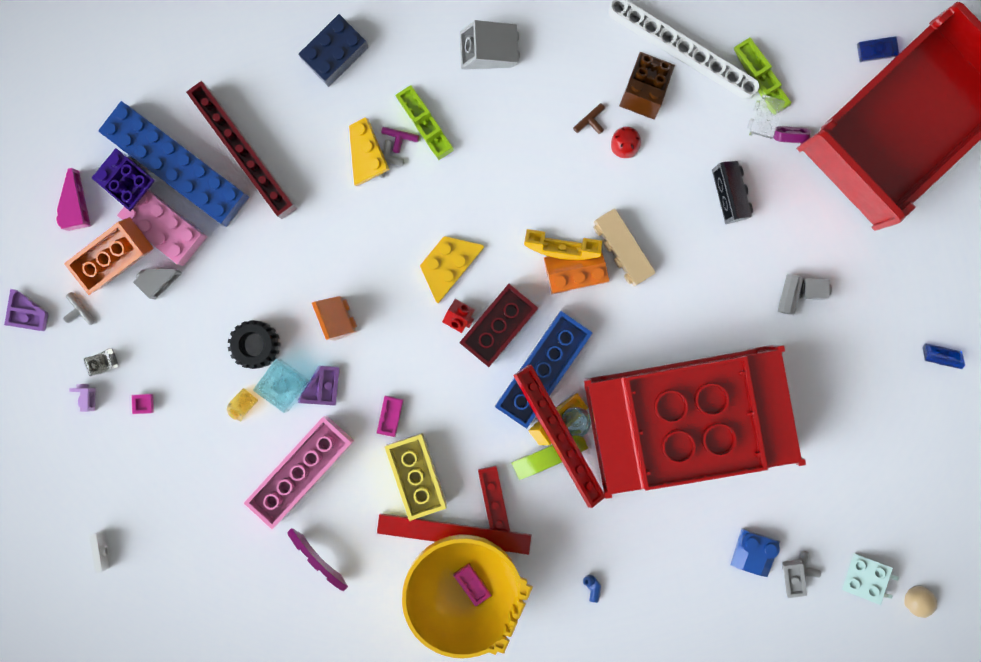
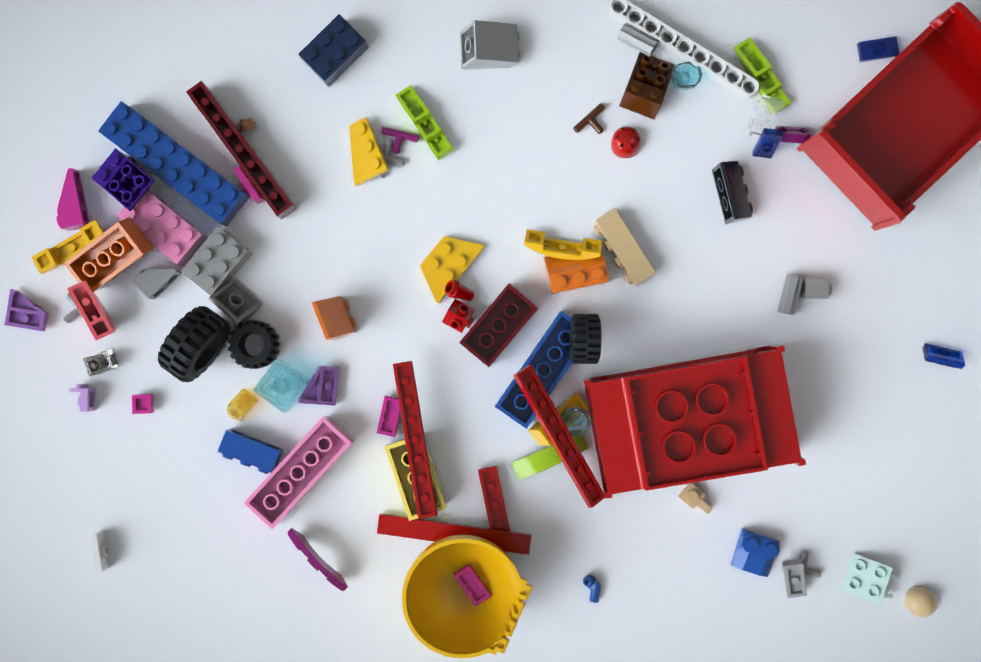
none -> yellow slope [31,219,104,274]
none -> coral slope [67,280,116,341]
none -> black tyre [157,306,231,382]
none -> light grey brick [181,227,253,296]
none -> light grey slope [208,278,263,325]
none -> blue brick [217,429,284,474]
none -> dark pink plate [233,166,264,204]
none -> nougat plate [237,118,256,131]
none -> red tile [393,361,438,519]
none -> red cone [445,280,474,302]
none -> black tyre [570,314,601,364]
none -> light grey axle [617,23,658,57]
none -> clear light blue hair [671,61,703,91]
none -> tan plate [678,483,713,514]
none -> clear blue plate [752,128,783,159]

